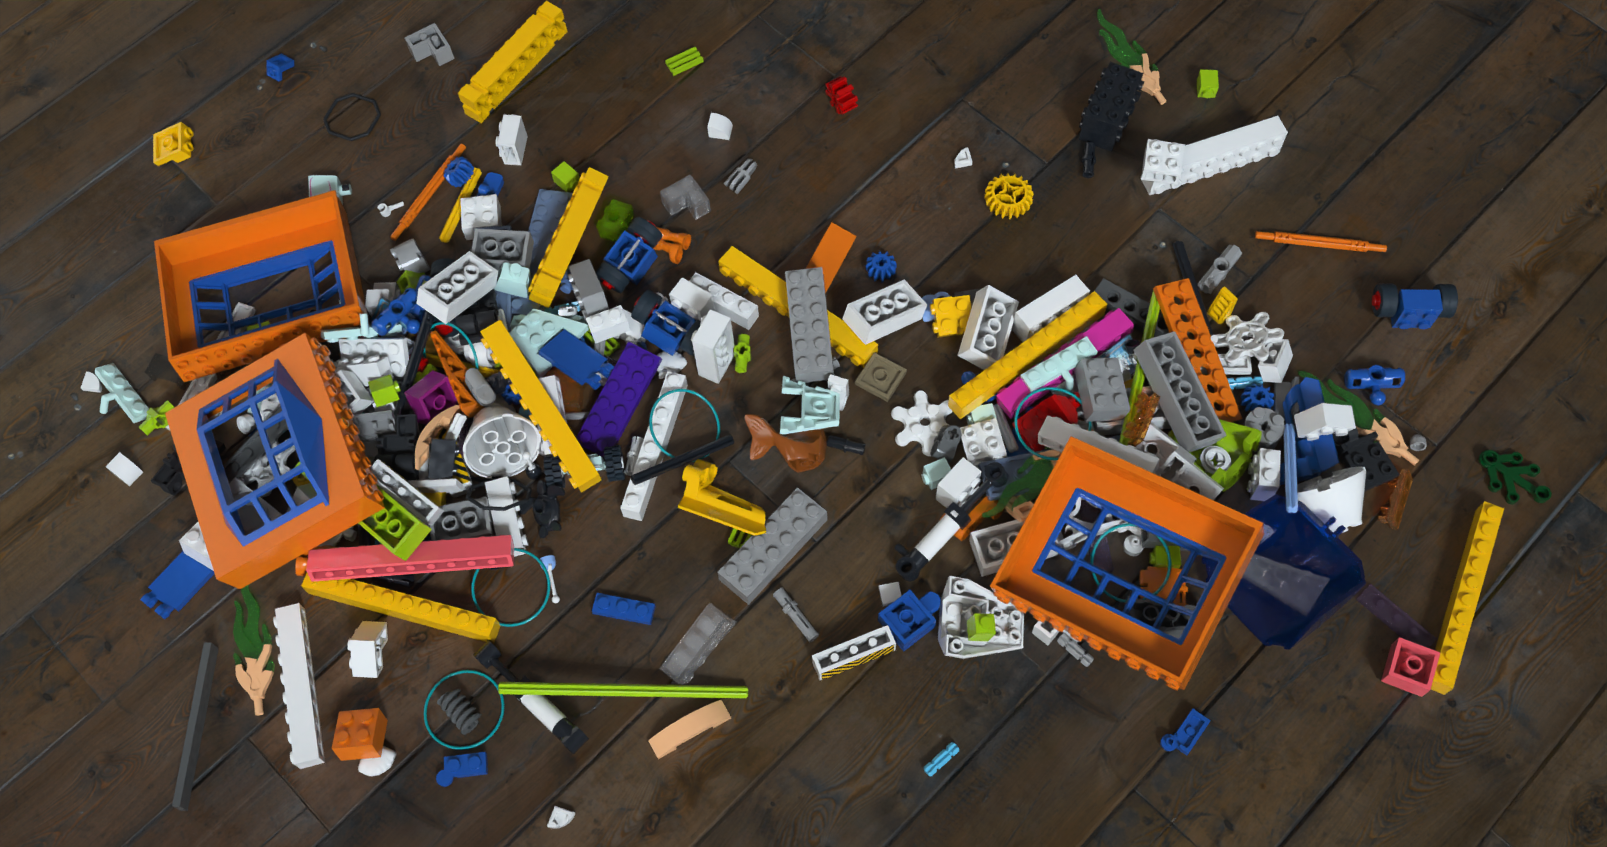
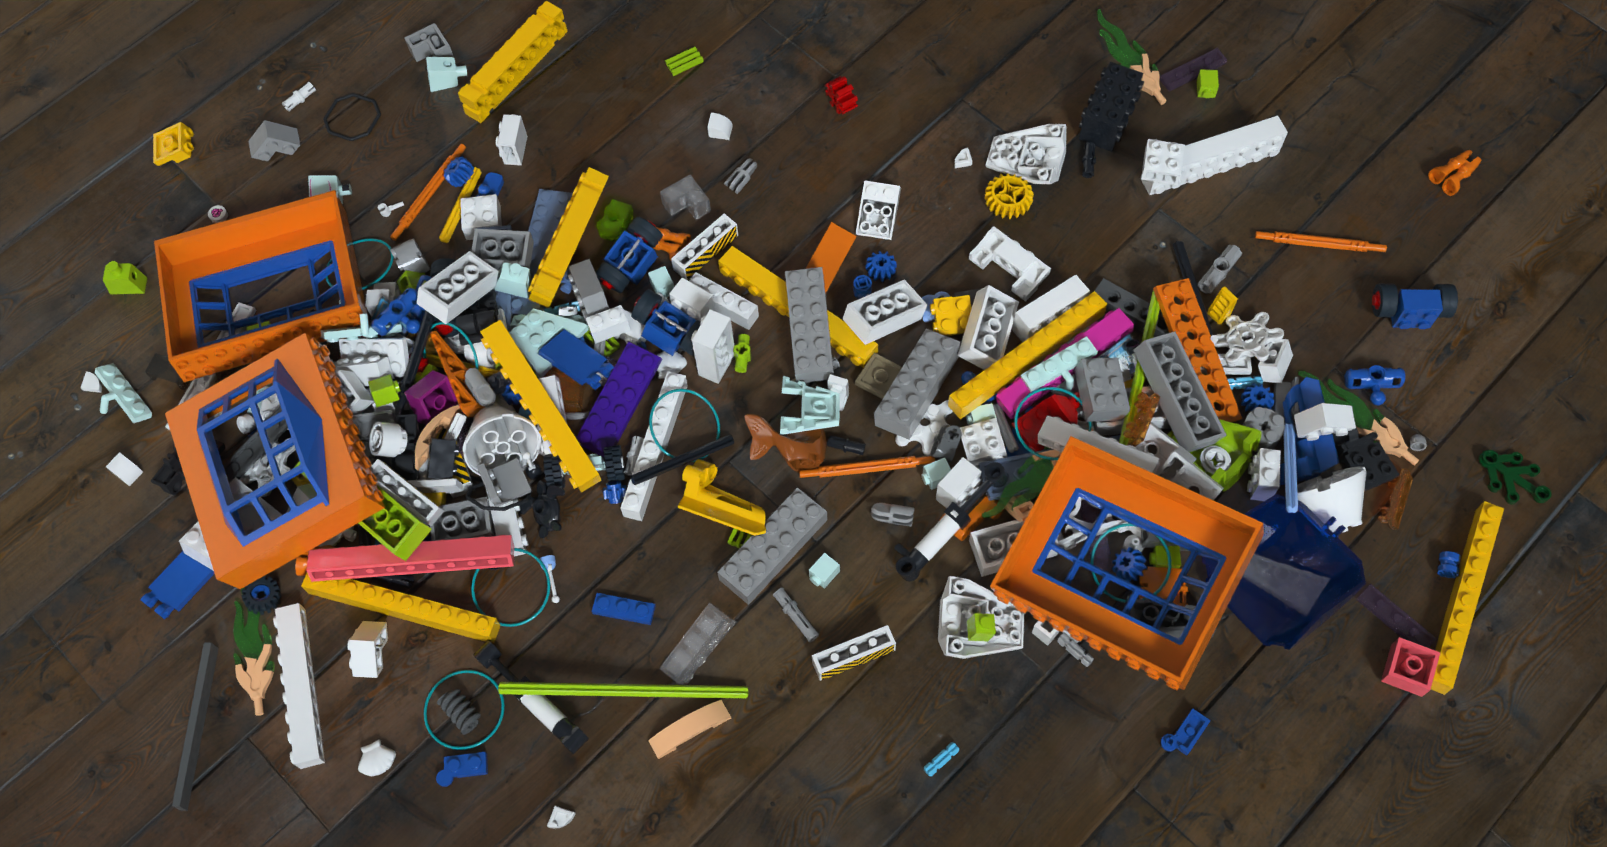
lime axle [139,400,175,436] -> none
blue bracket [266,53,294,82] -> none
orange brick [332,708,388,761] -> none
lime brick [551,161,580,193] -> none
blue brick [878,590,941,652] -> none
white tile [879,582,902,606] -> none
none -> lime torso [103,261,147,294]
none -> white tile [208,205,228,223]
none -> black bush [241,576,281,615]
none -> light grey brick [248,120,300,161]
none -> white pin [282,82,316,112]
none -> teal piece [326,238,394,290]
none -> white piece [369,422,407,457]
none -> light aqua torso [426,57,467,92]
none -> light grey bracket [477,459,532,507]
none -> blue gear [602,481,626,504]
none -> light aqua brick [648,266,674,297]
none -> white brick [671,214,738,280]
none -> orange axle [799,456,935,478]
none -> light aqua brick [809,553,840,589]
none -> blue wheel [853,275,872,299]
none -> white slope [856,181,901,240]
none -> light grey arm [871,503,914,527]
none -> light grey brick [874,329,960,440]
none -> white bracket [969,226,1051,302]
none -> white wedge [986,124,1067,184]
none -> blue gear [1112,547,1147,582]
none -> clear purple tile [1159,48,1227,92]
none -> orange piece [1428,150,1481,196]
none -> blue wheel [1437,551,1461,578]

